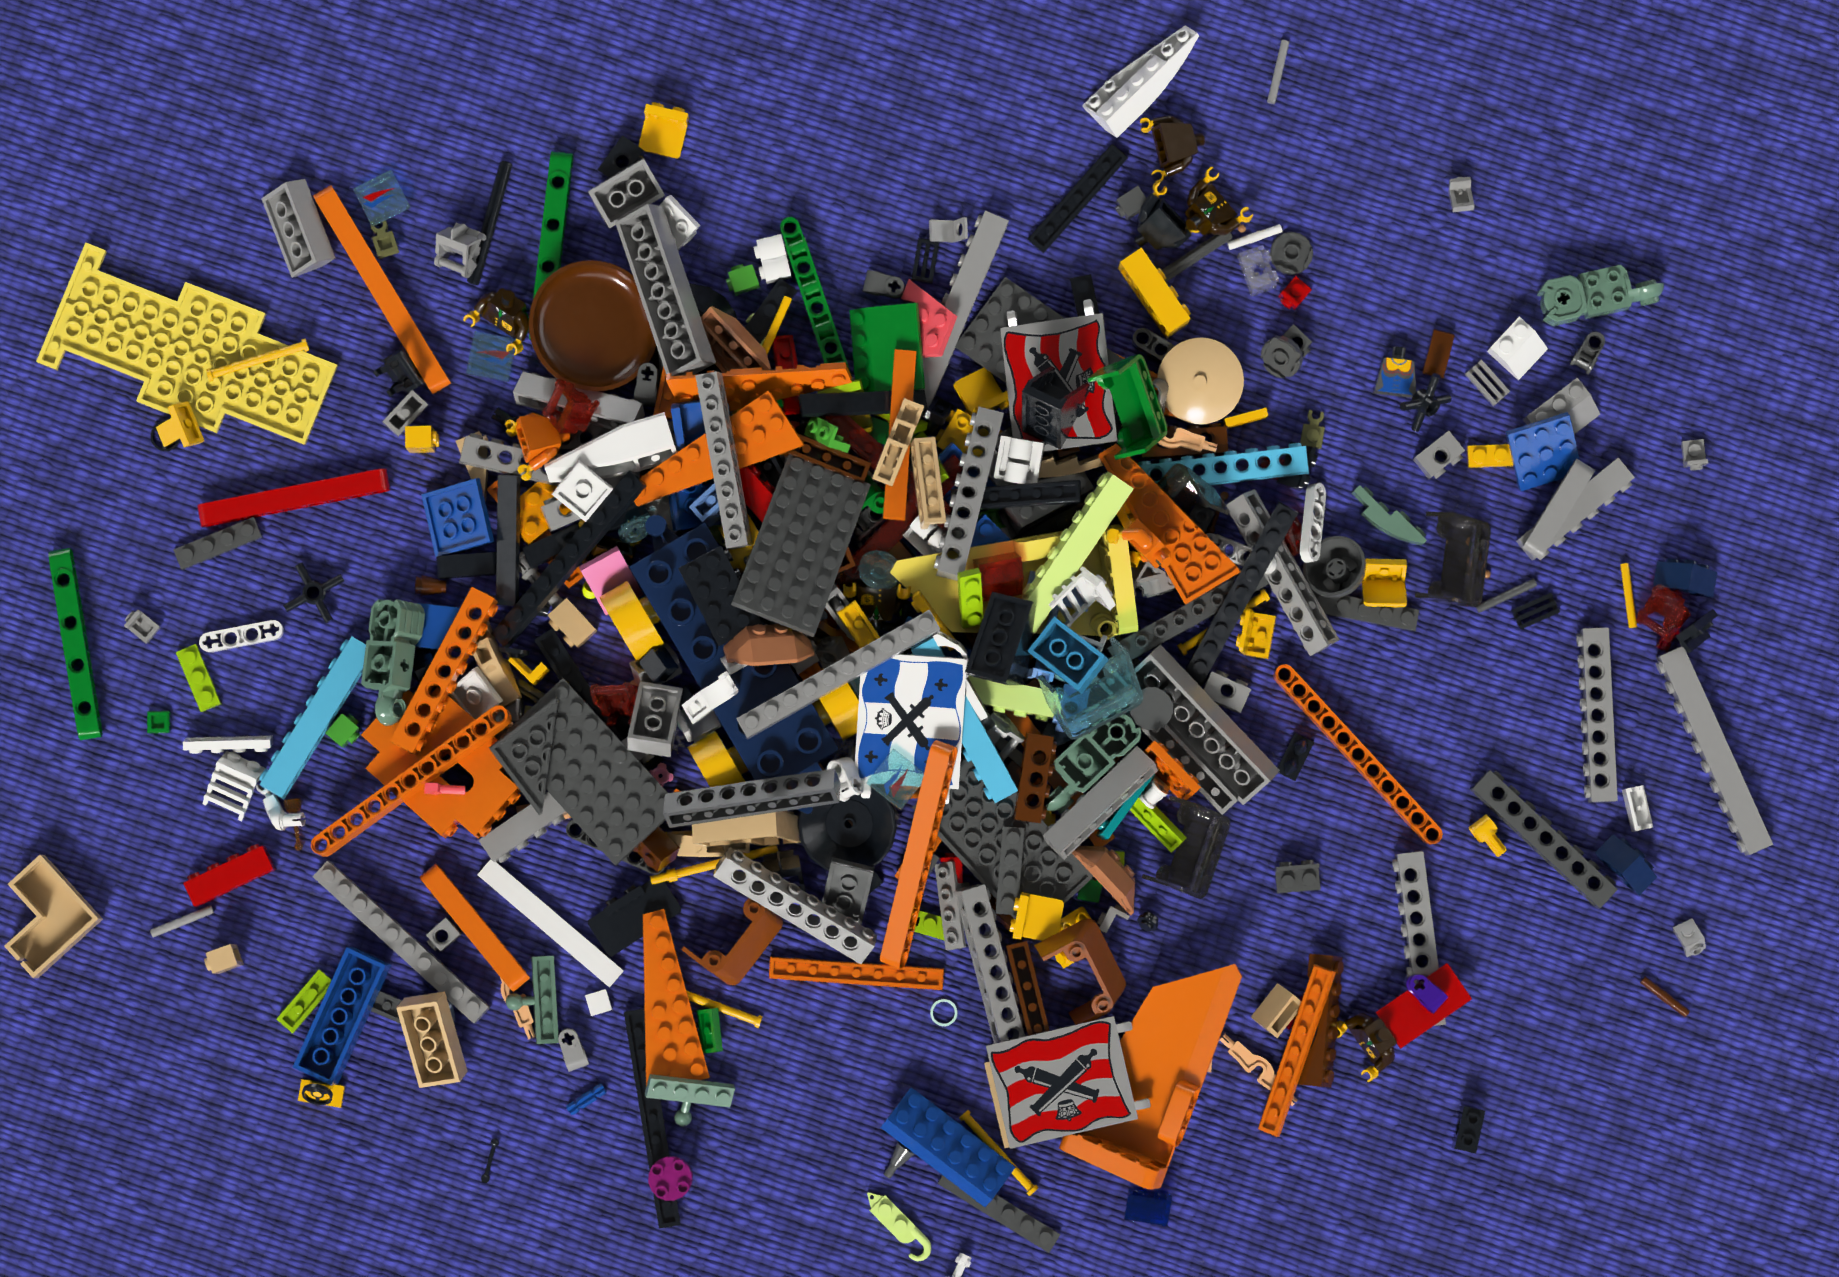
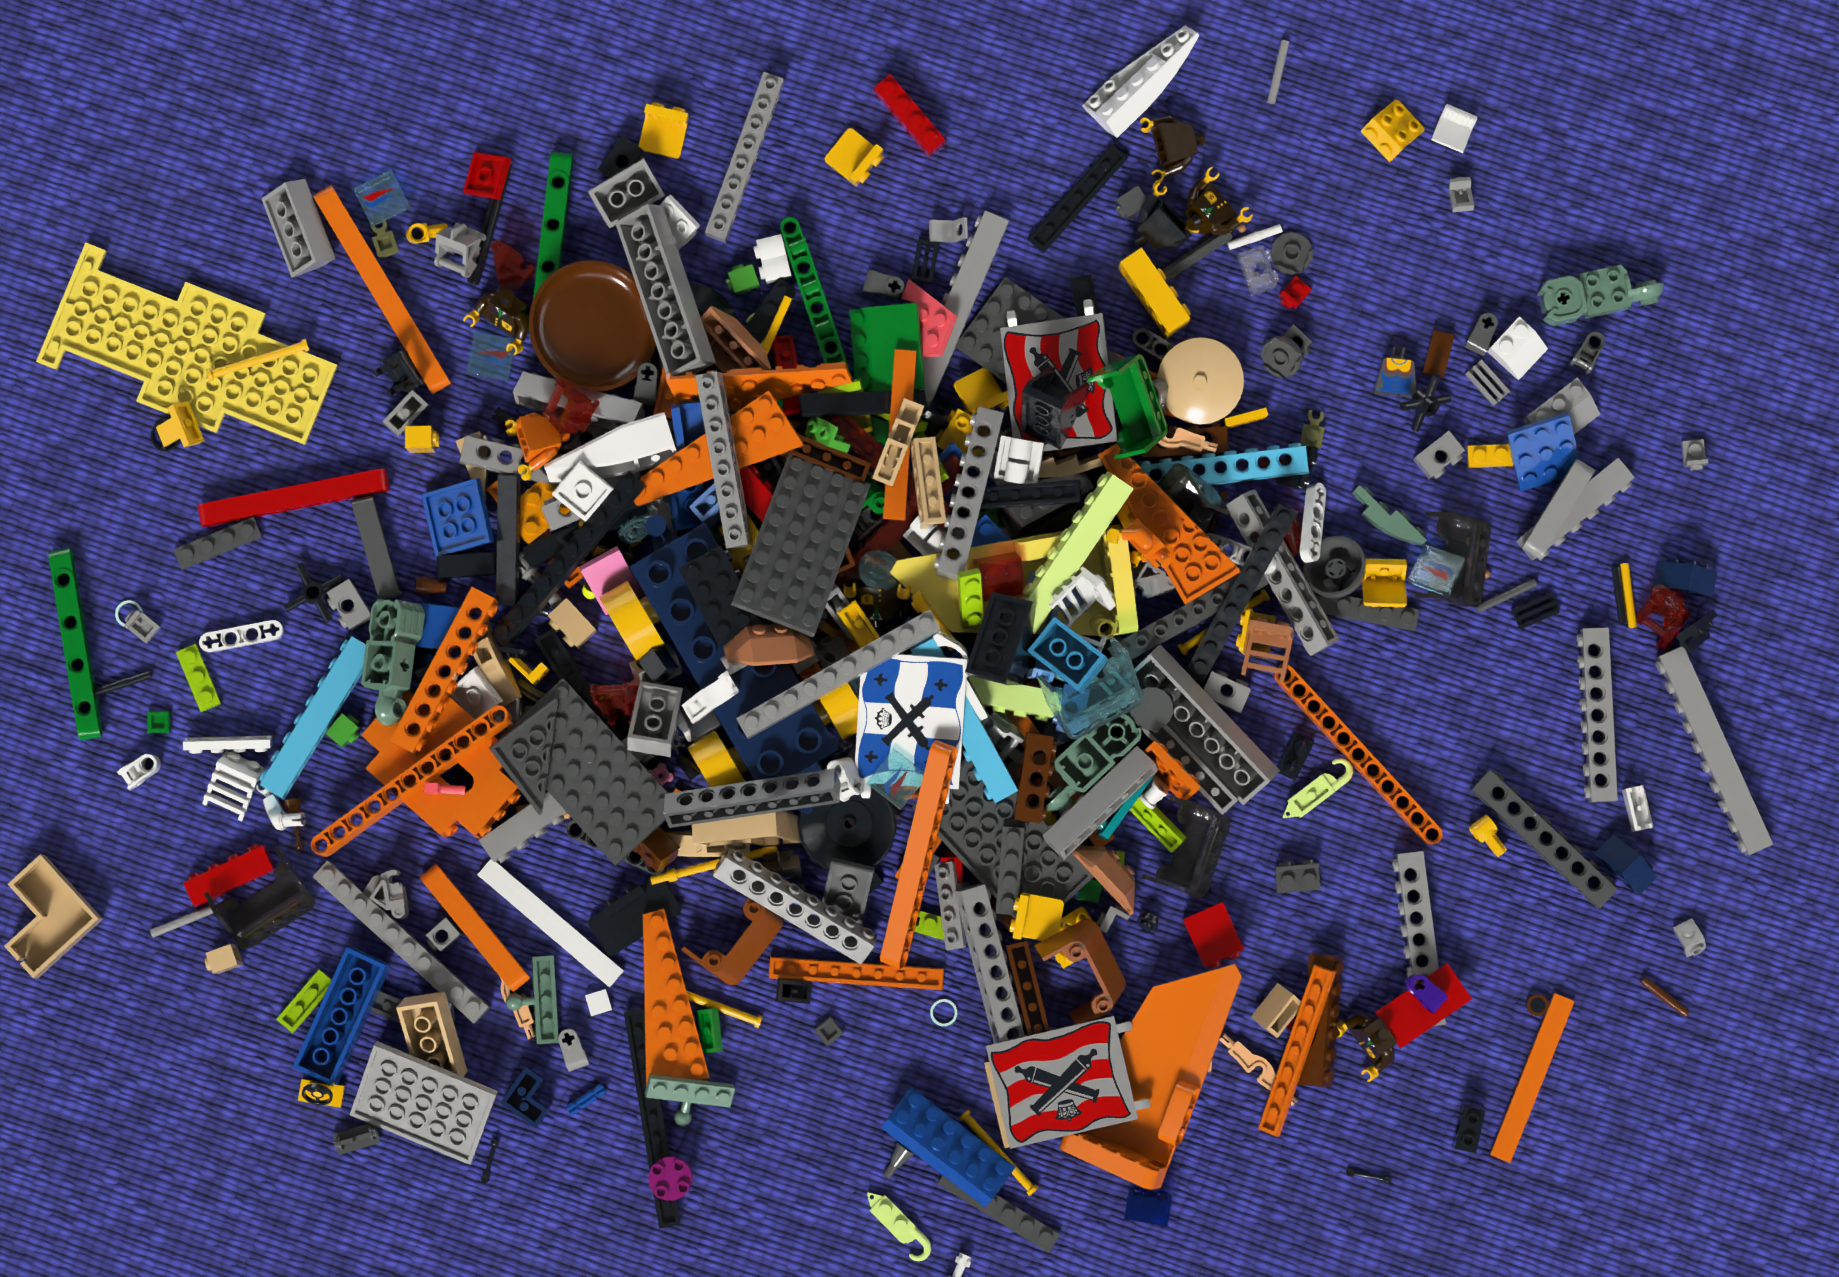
none -> black piece [95,670,152,696]
none -> light aqua piece [115,600,143,626]
none -> white piece [117,754,161,791]
none -> clear smoke windscreen [204,847,315,949]
none -> light grey brick [326,579,371,631]
none -> dark grey hinge [333,1123,381,1155]
none -> light grey plate [350,1041,498,1165]
none -> dark grey beam [351,494,401,600]
none -> light grey piece [364,870,409,919]
none -> yellow axle [406,223,448,244]
none -> red plate [463,152,511,200]
none -> clear red piece [491,240,536,290]
none -> dark blue brick [500,1067,550,1128]
none -> black pin [675,753,701,781]
none -> light grey brick [705,72,784,243]
none -> black slope [775,979,812,1004]
none -> dark grey tile [814,1016,844,1047]
none -> yellow bracket [825,128,884,187]
none -> red brick [874,74,945,158]
none -> red panel [1182,902,1244,970]
none -> nougat plate [1241,618,1295,683]
none -> yellowish green plate [1282,758,1353,818]
none -> black hinge [1346,1168,1391,1184]
none -> yellow bracket [1361,100,1425,162]
none -> clear light blue tile [1408,544,1465,597]
none -> white piece [1431,104,1478,153]
none -> dark grey piece [1464,313,1498,356]
none -> orange tile [1489,993,1575,1163]
none -> tile [1526,994,1549,1016]
none -> black piece [1611,567,1627,624]

